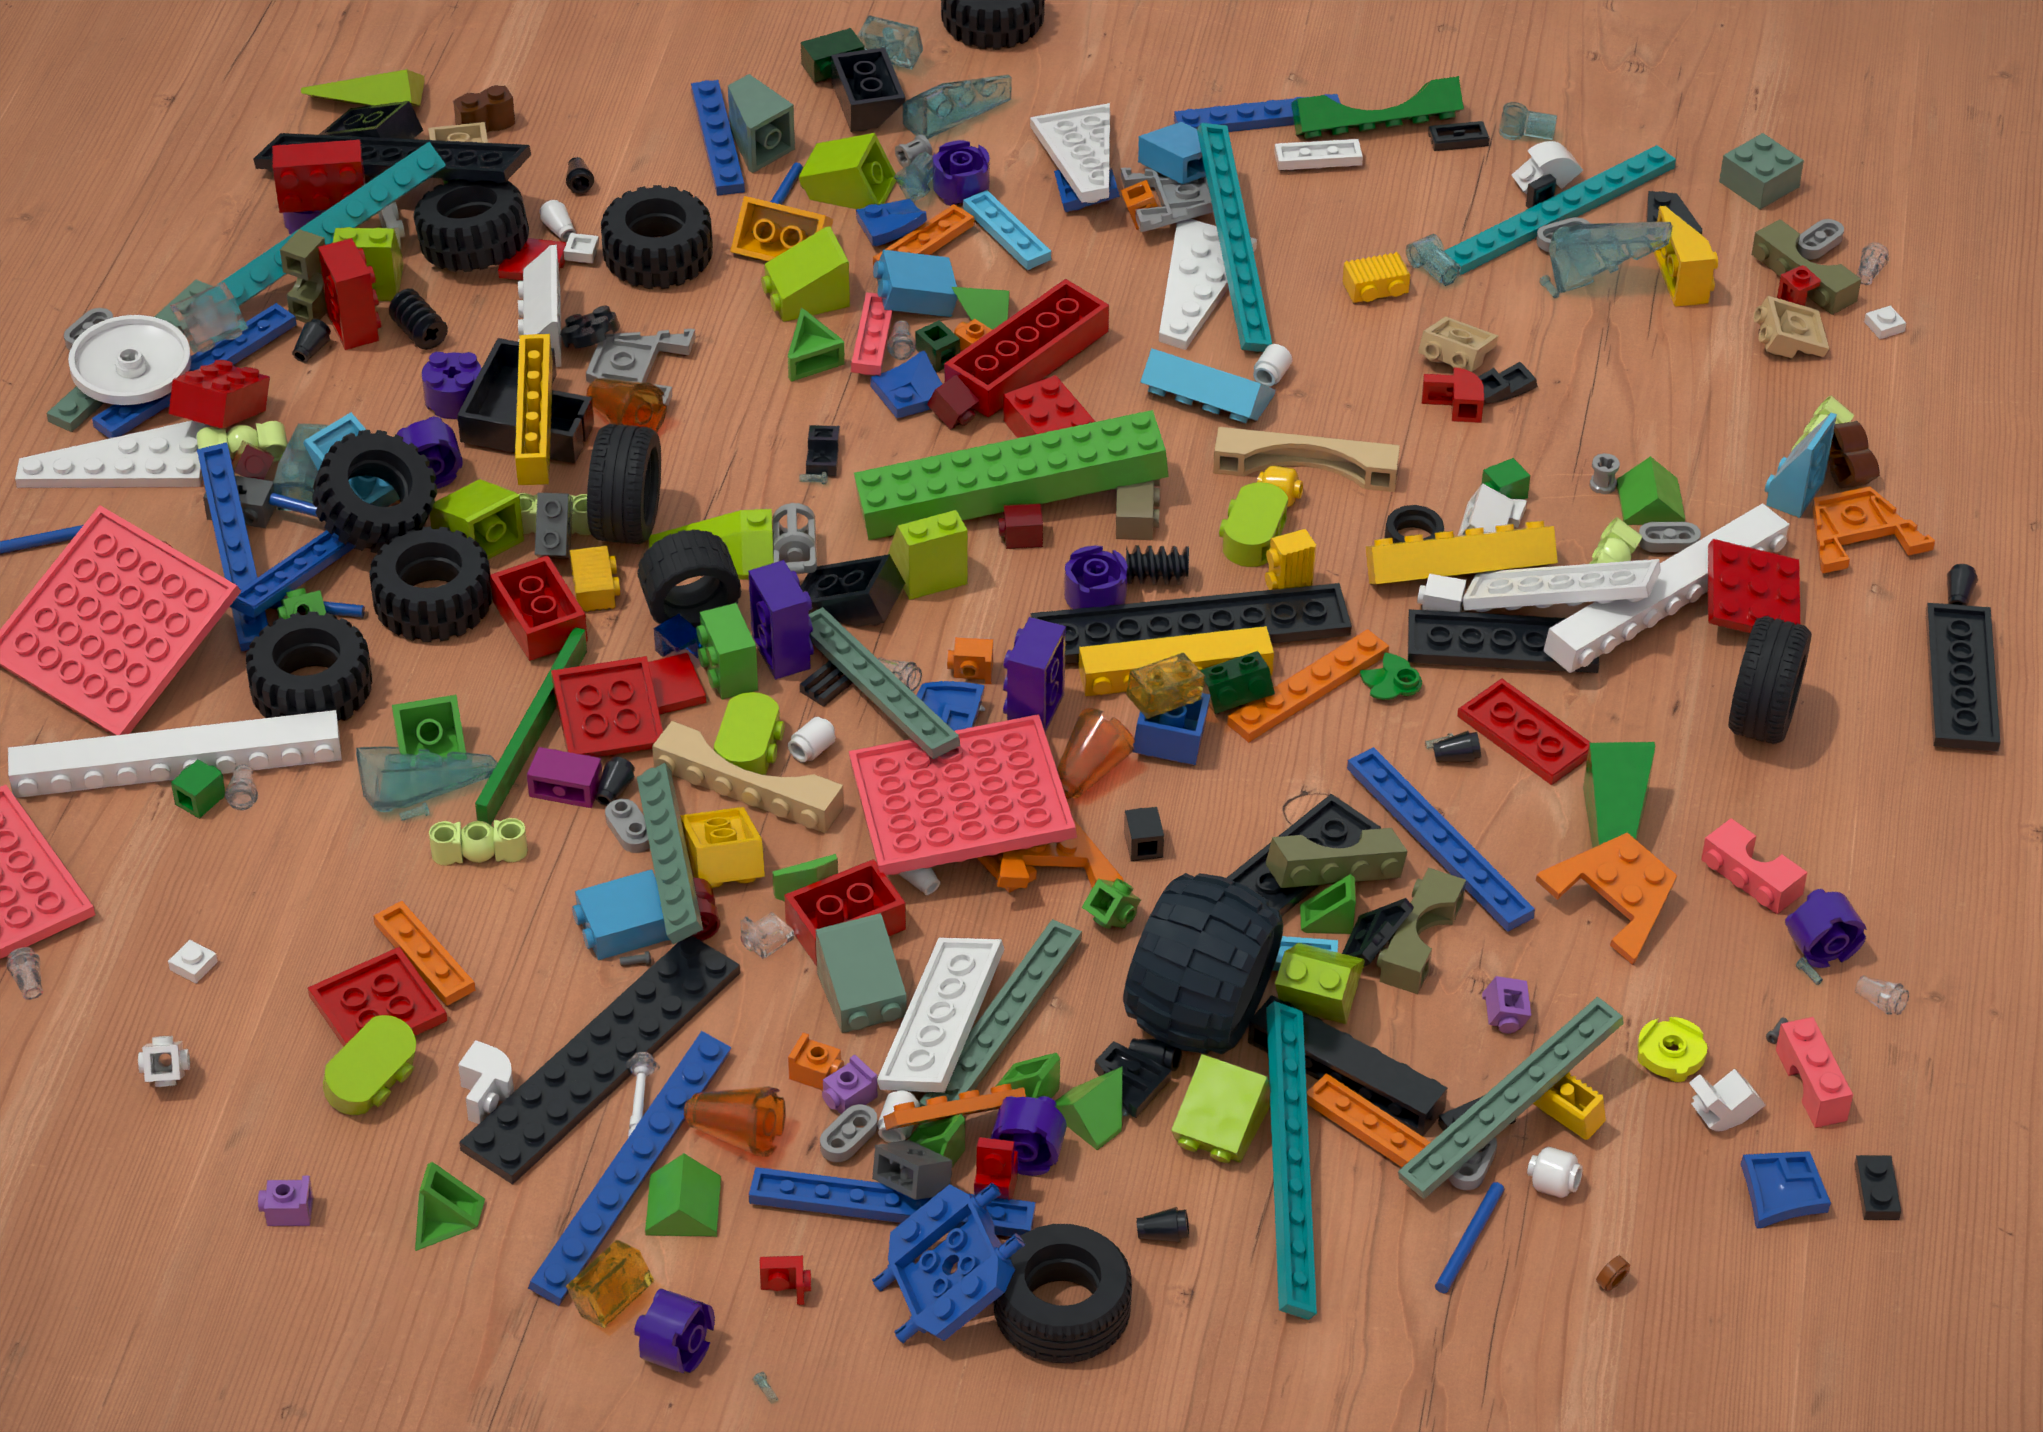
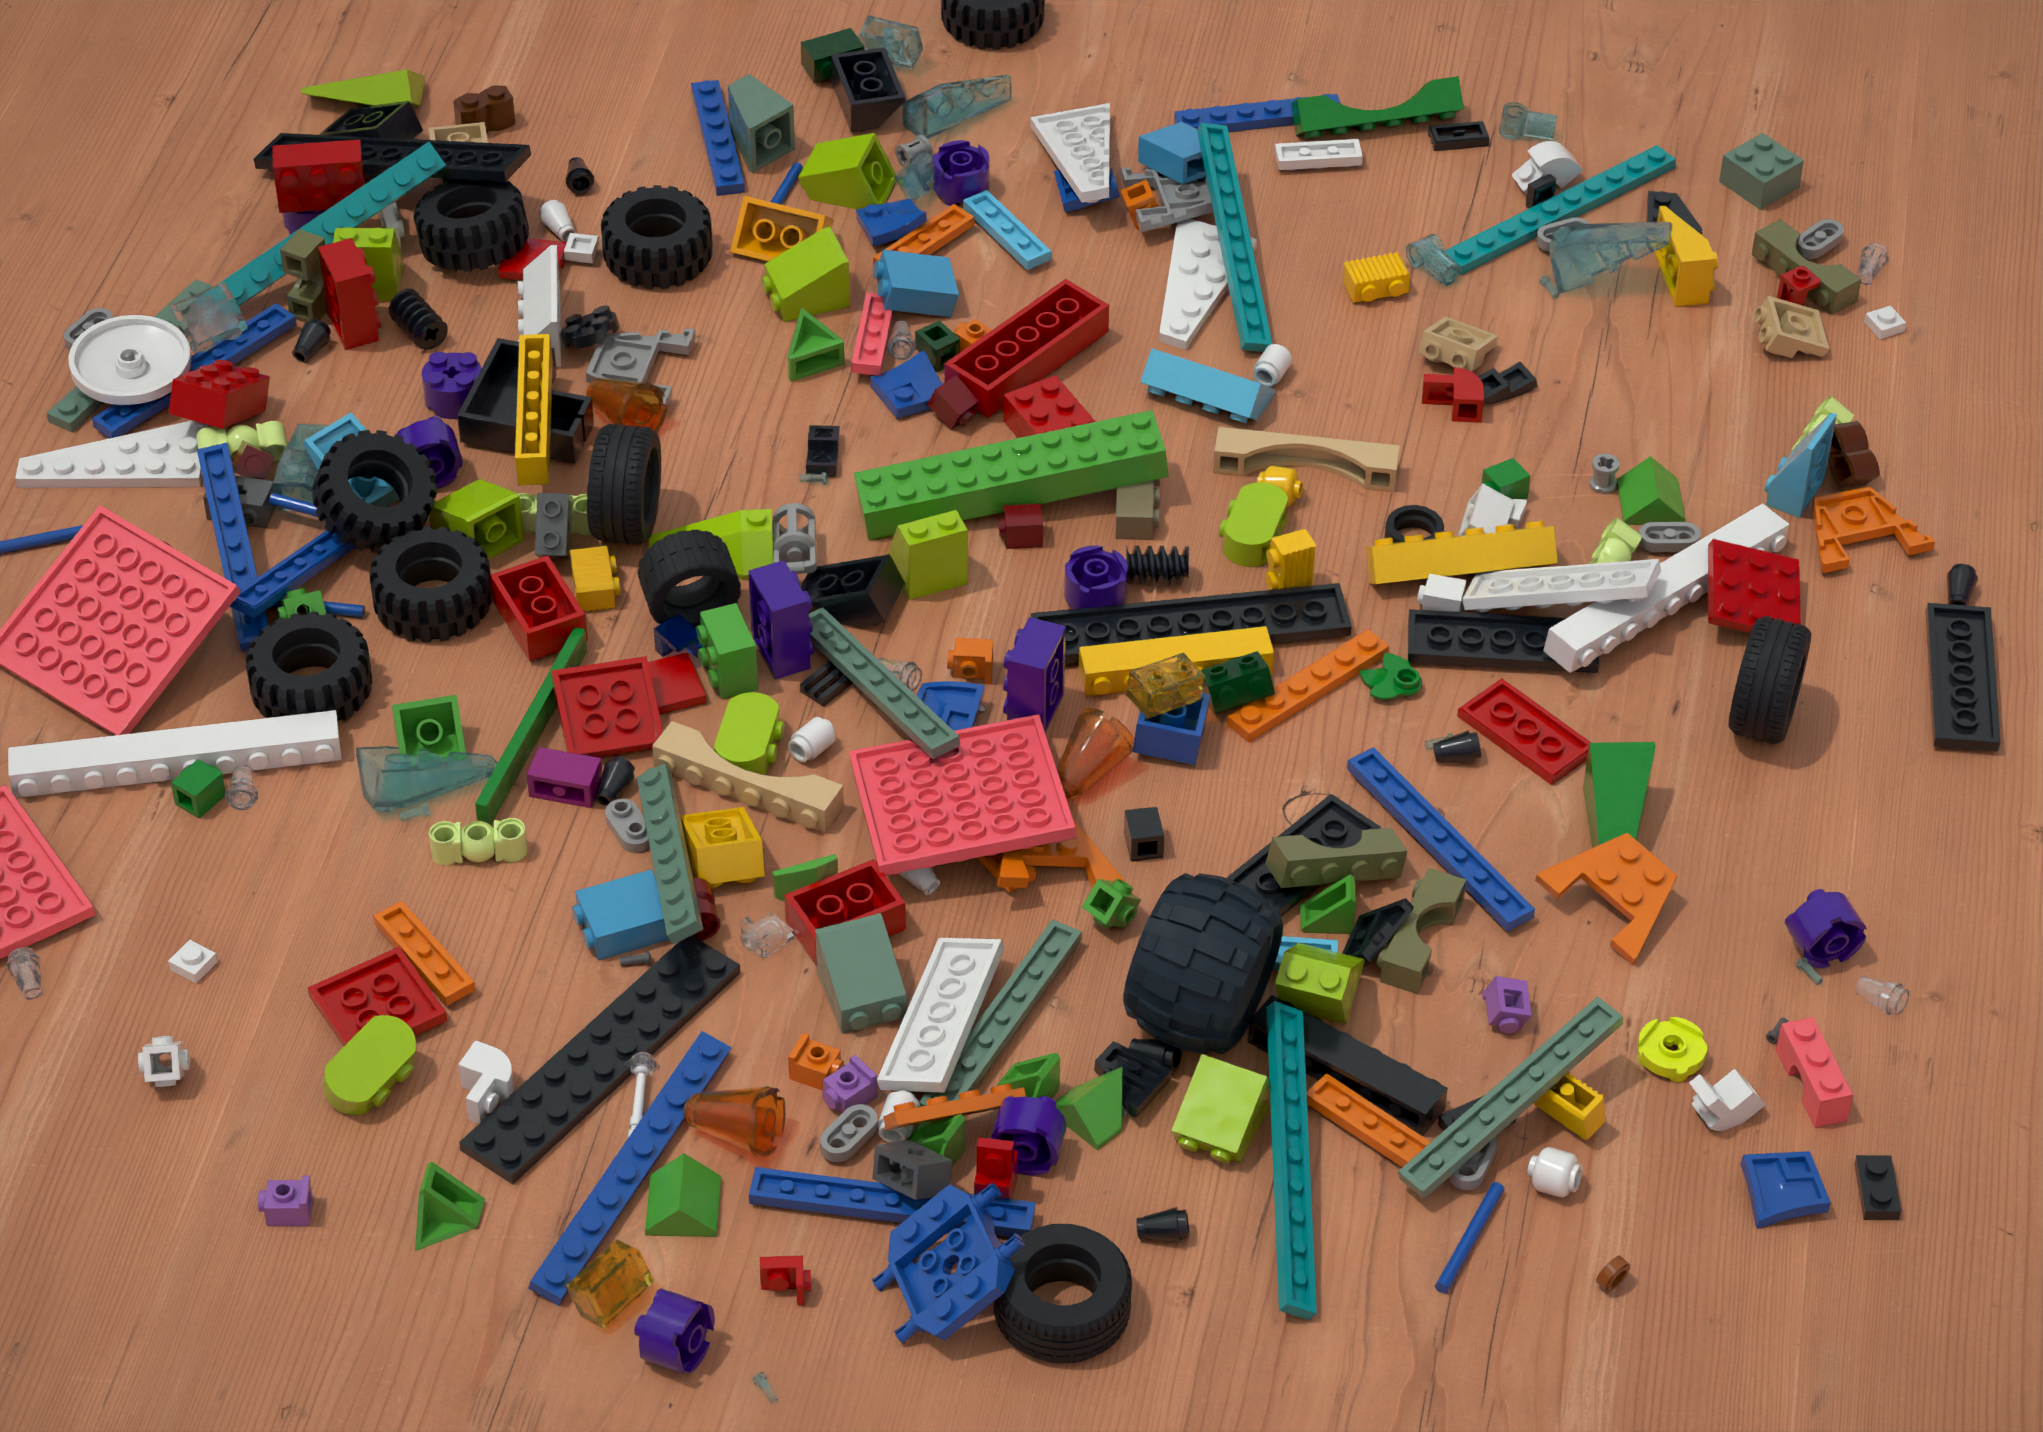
bright green slope [951,287,1010,330] -> none
coral arch [1701,818,1807,914] -> none

